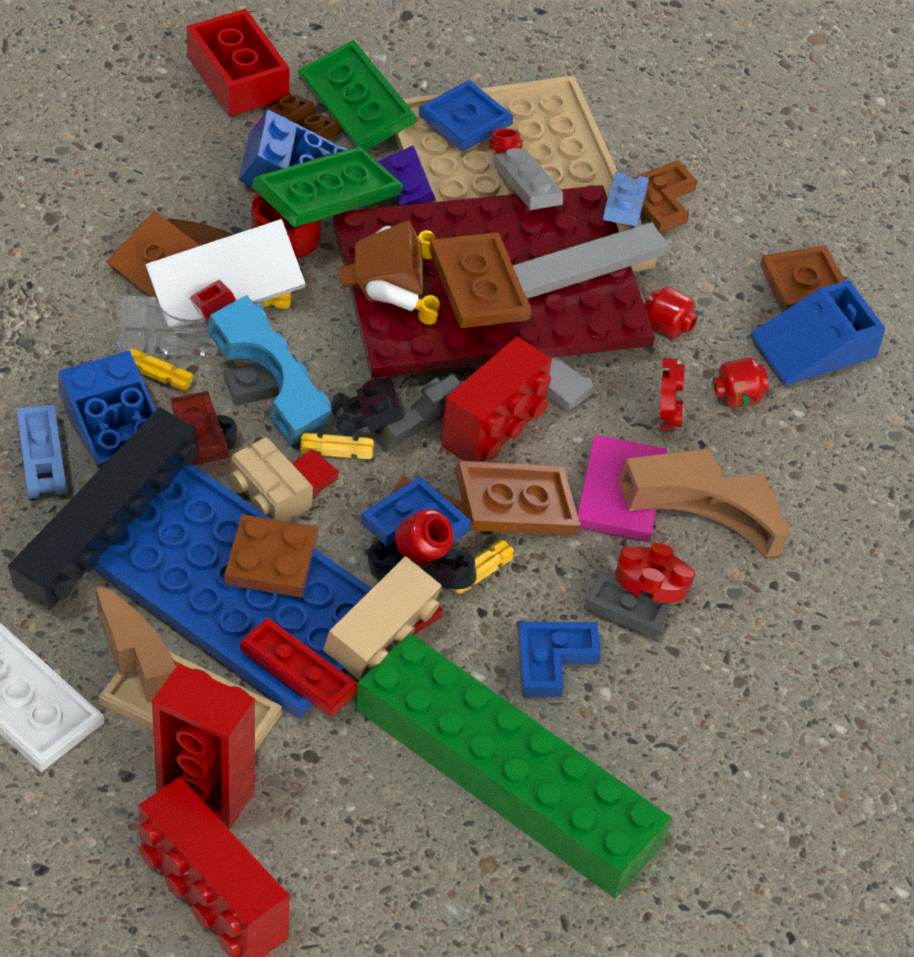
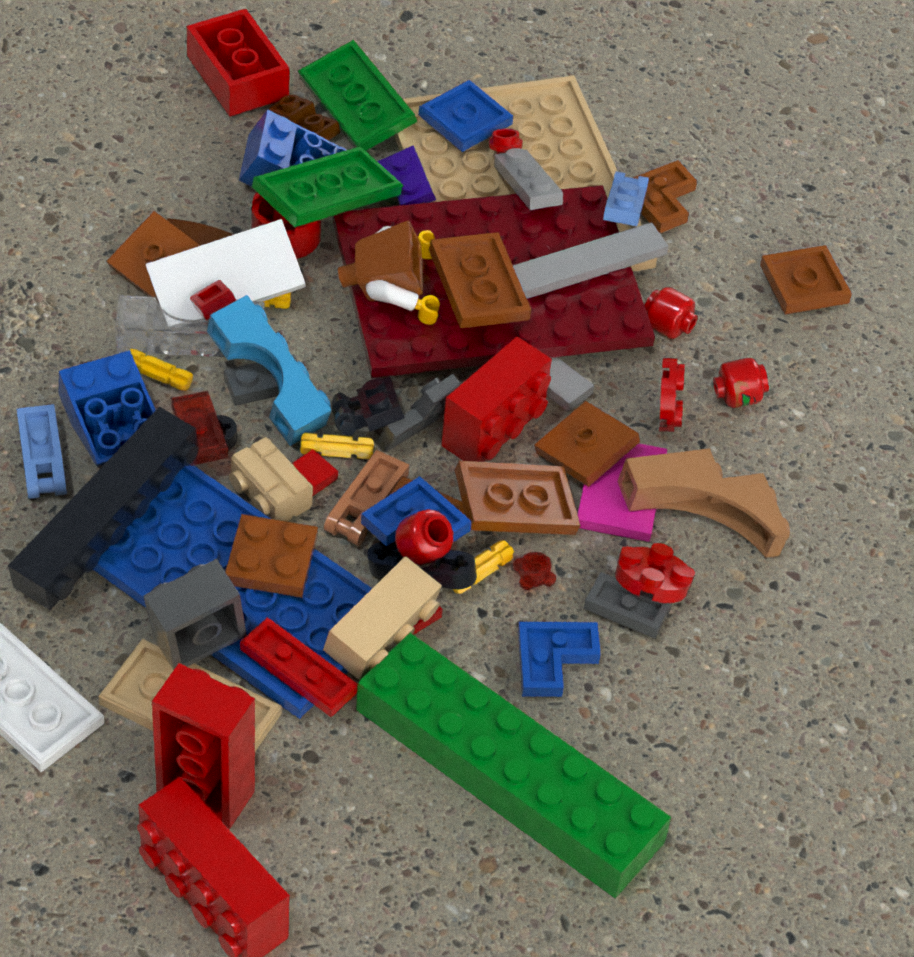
medium nougat slope [96,586,176,703] -> none
blue slope [750,280,886,386] -> none
none -> dark grey brick [143,559,247,670]
none -> nougat plate [324,450,409,546]
none -> clear red plate [513,552,556,590]
none -> dark orange plate [534,401,640,487]

